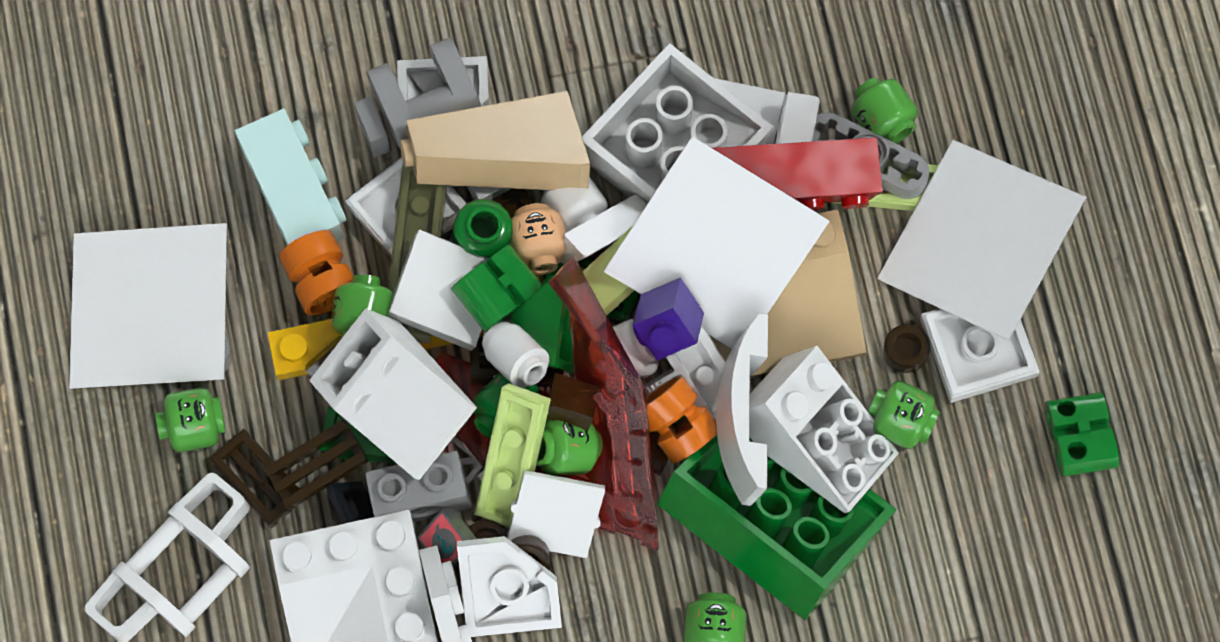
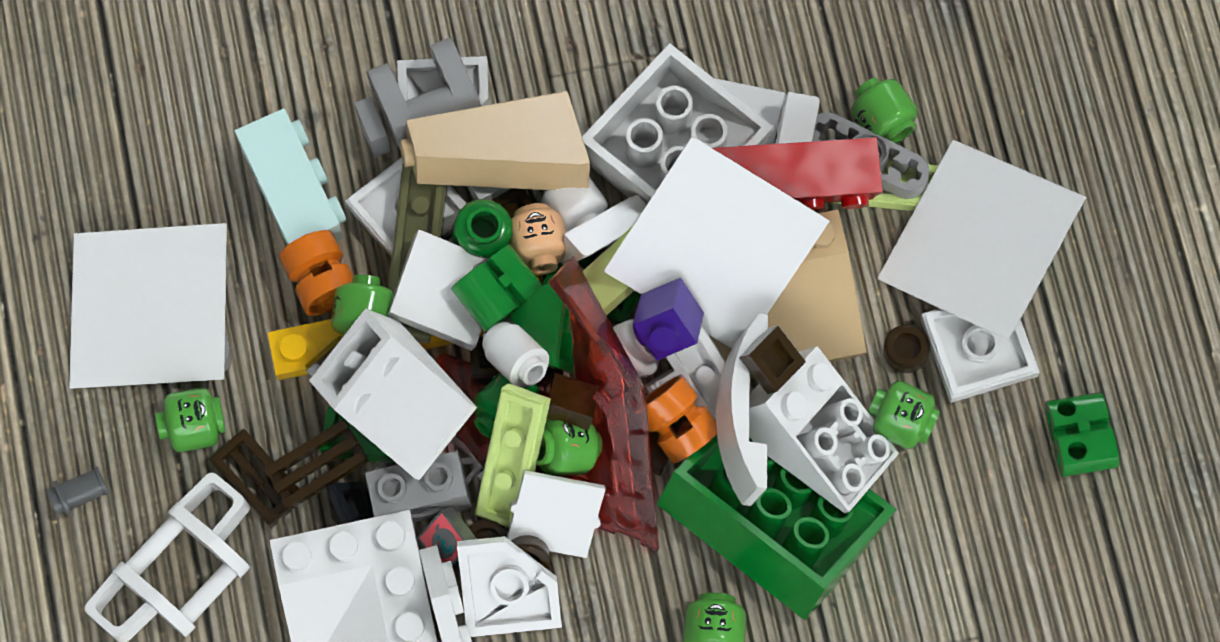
none -> dark grey pin [46,466,110,516]
none -> dark brown tile [739,326,806,394]

